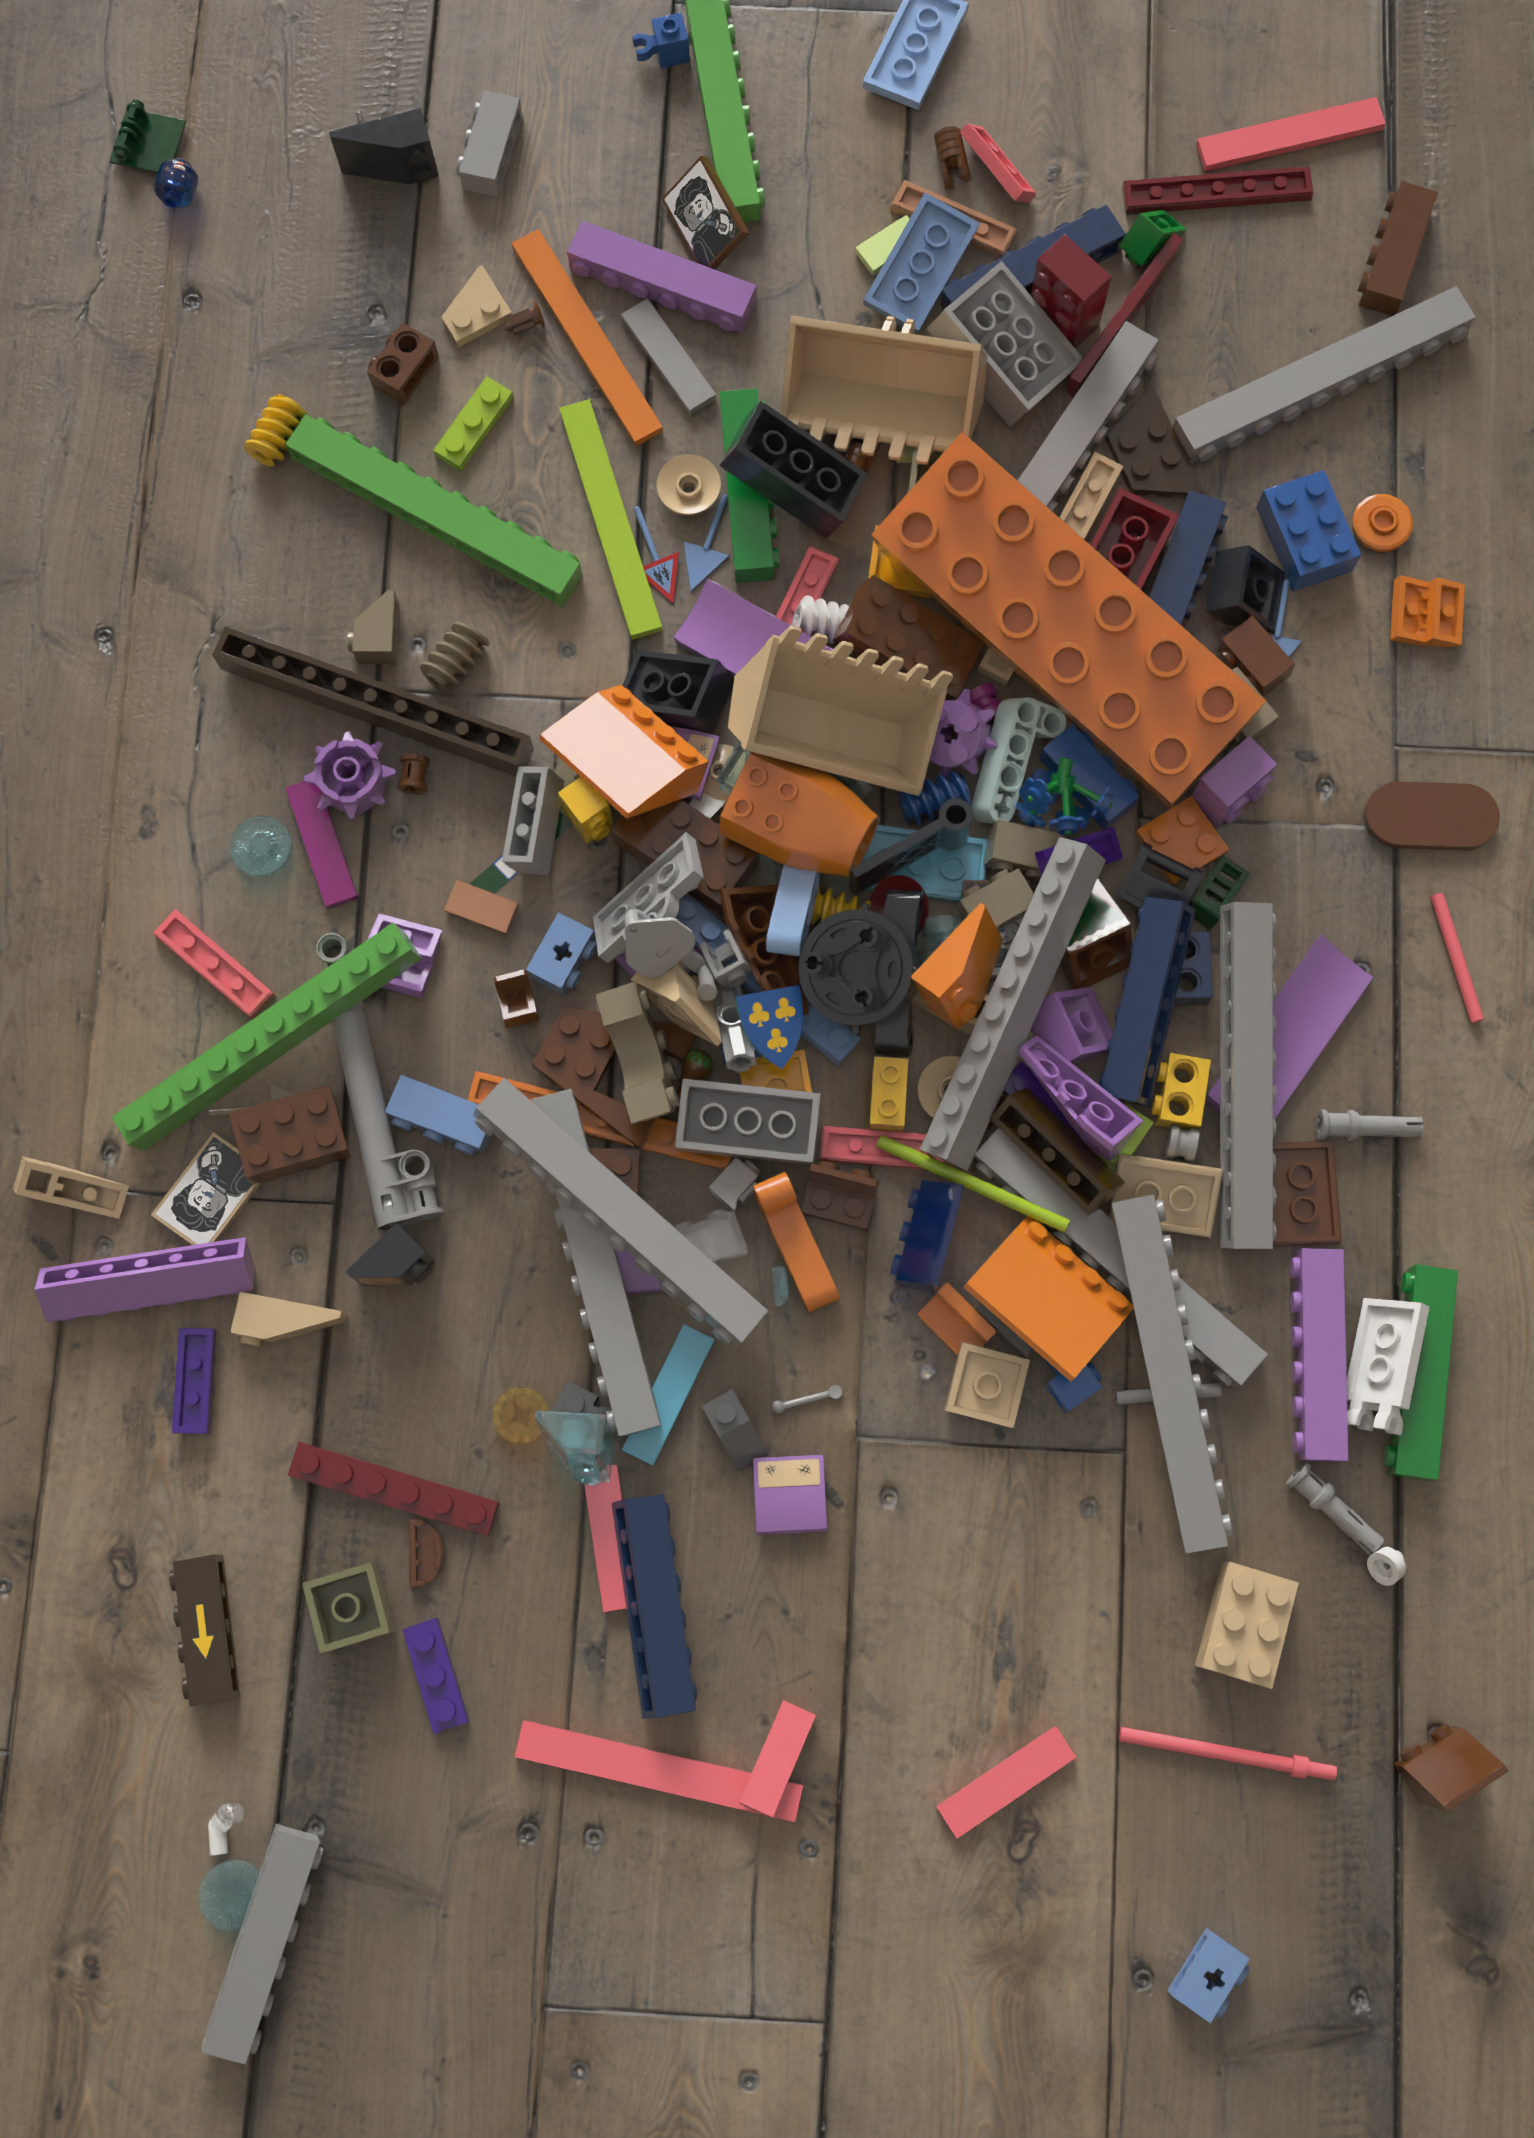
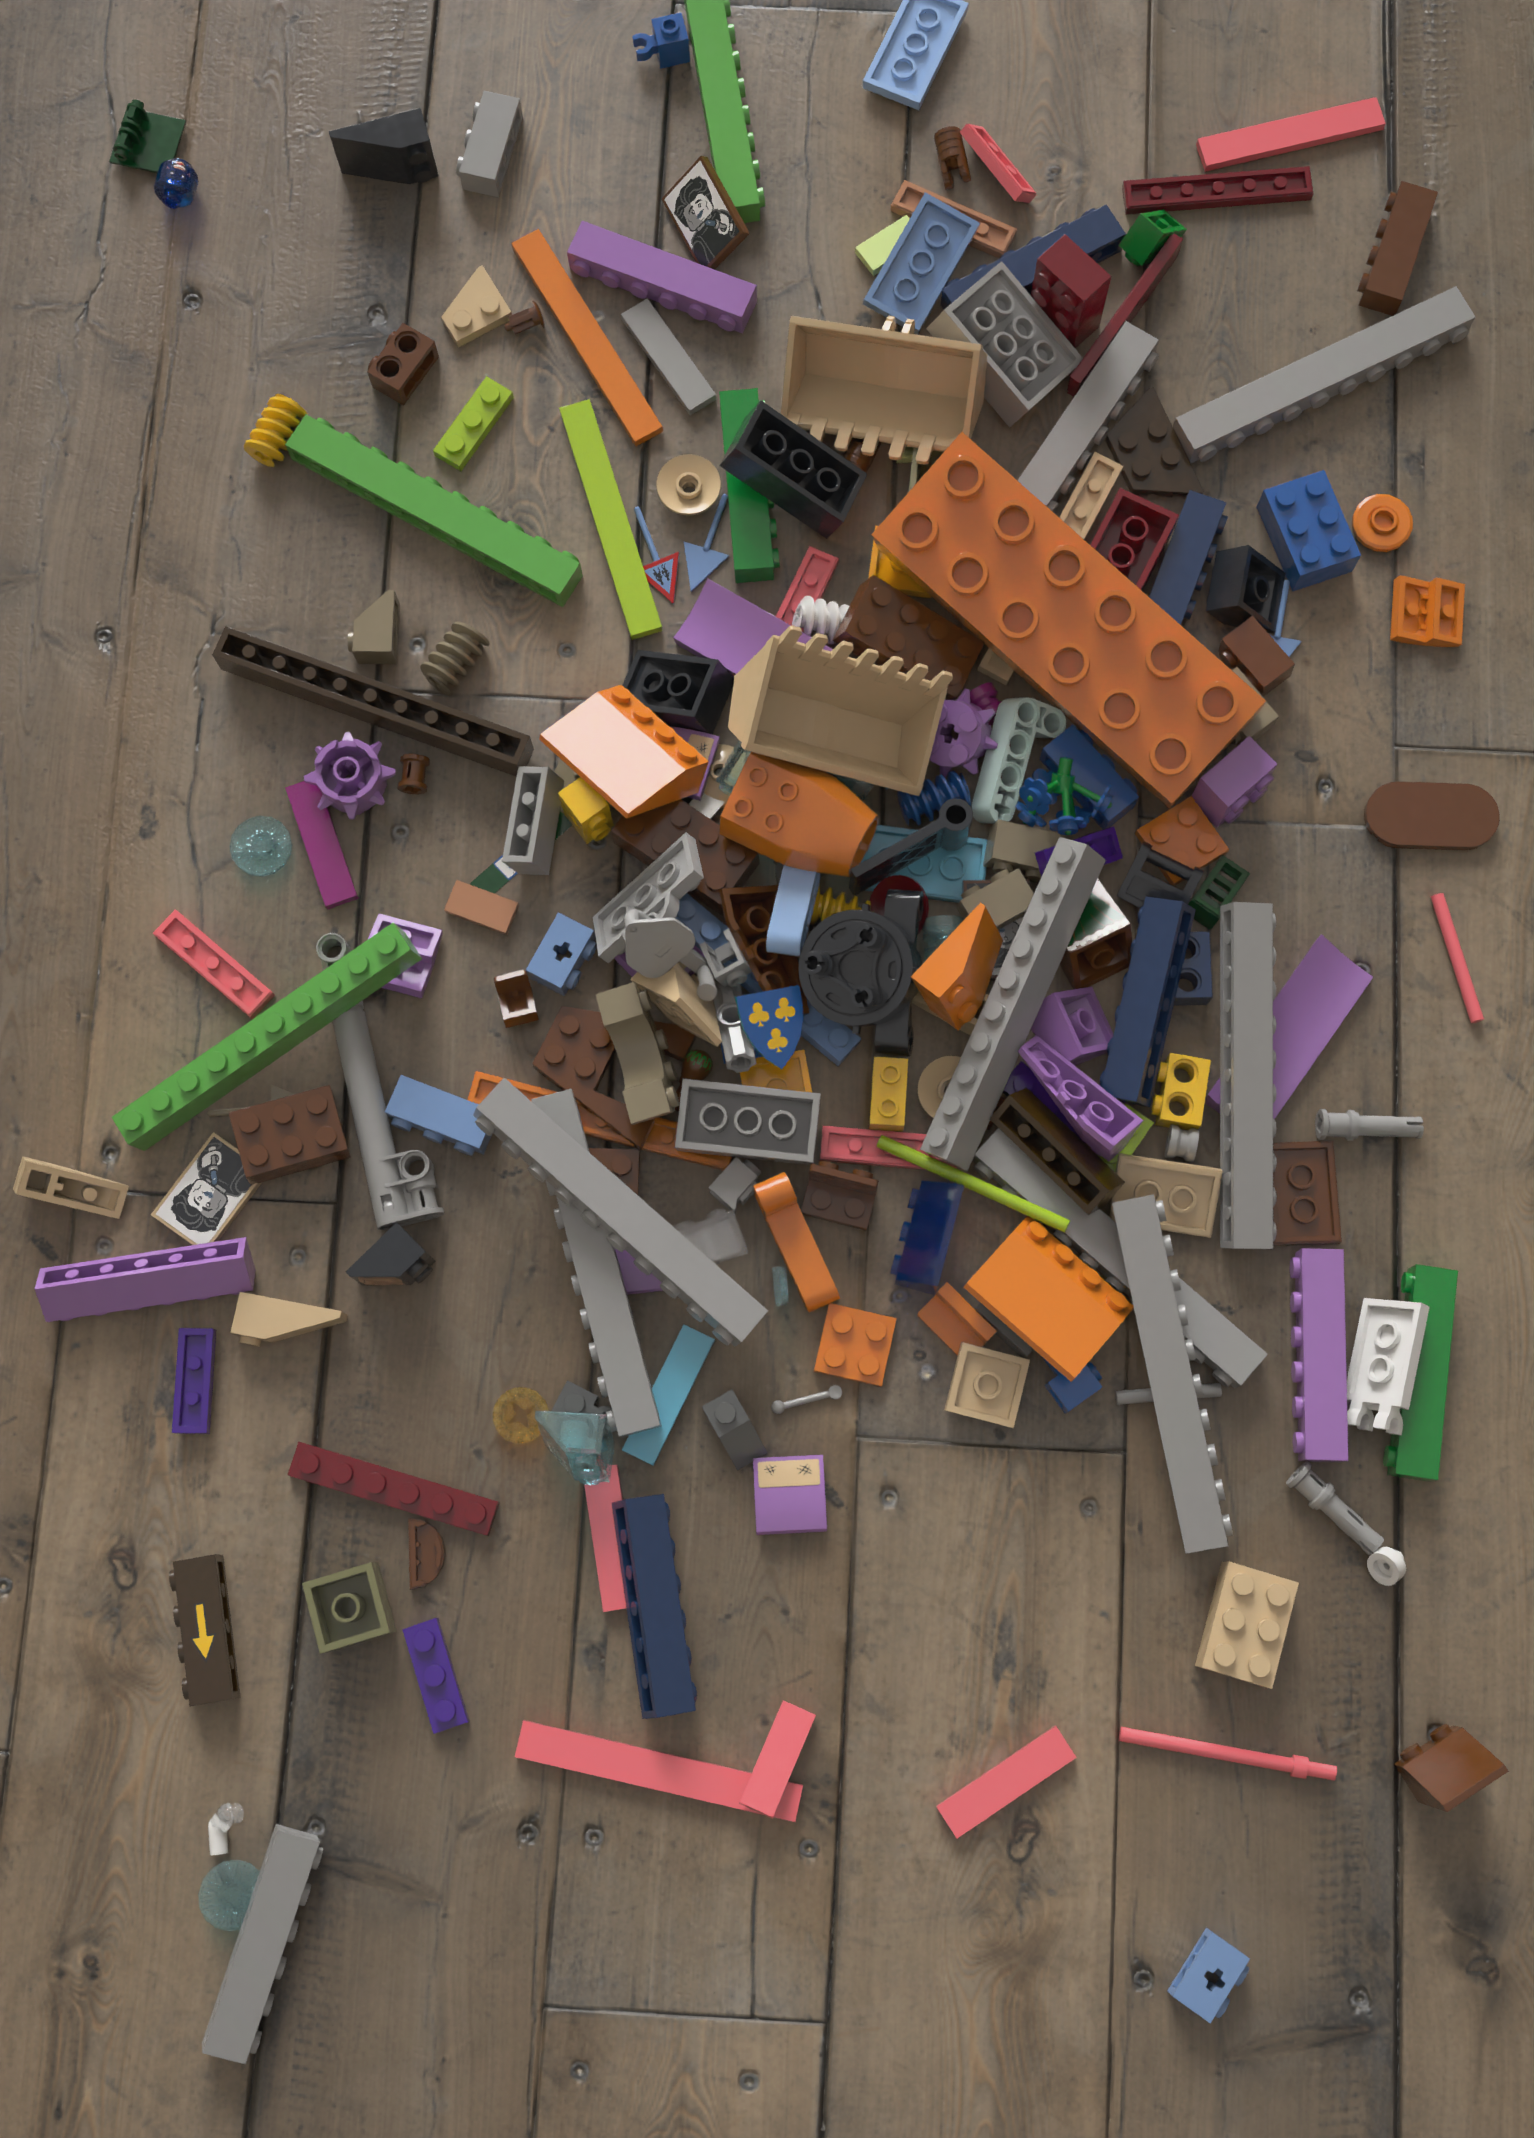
none -> orange plate [814,1303,897,1387]

